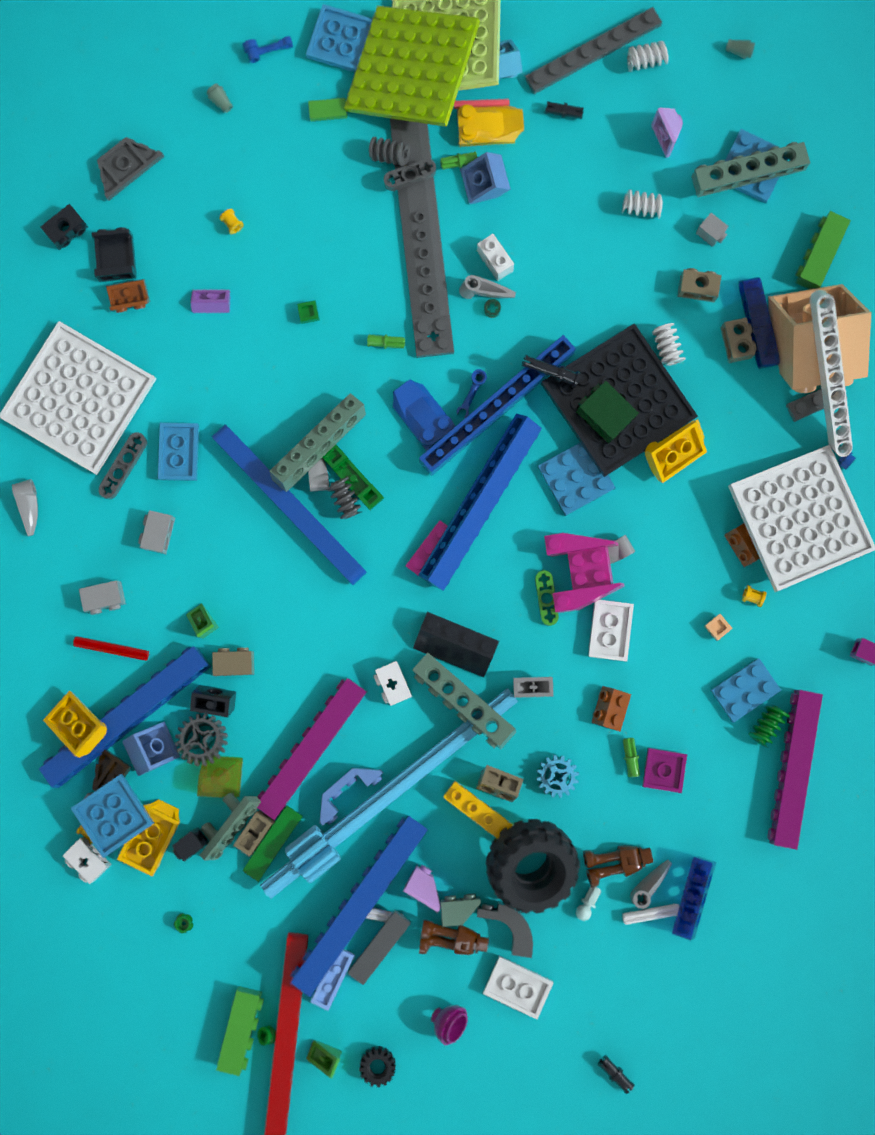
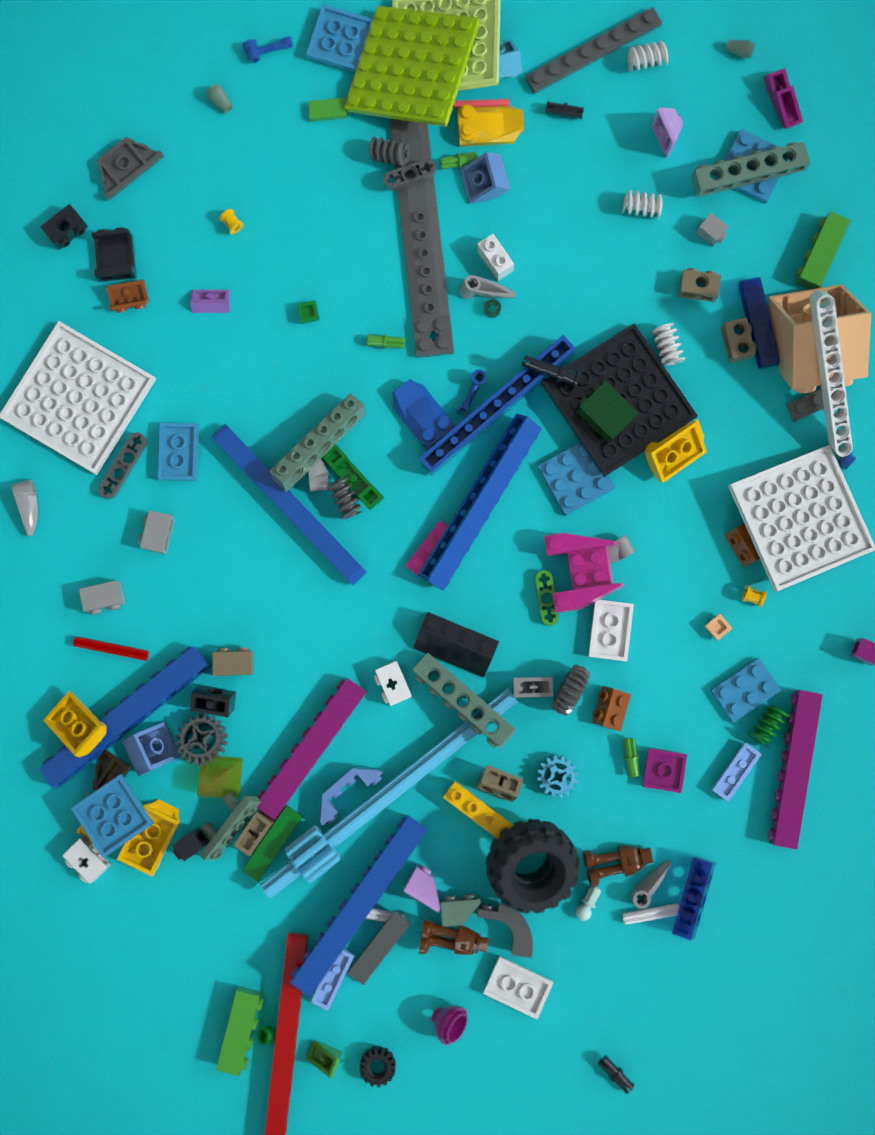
green plate [174,914,194,933] -> none
bright green slope [186,603,219,639] -> none
none -> dark grey gear [551,664,590,716]
none -> light blue plate [711,742,762,802]
none -> magenta slope [763,68,803,129]

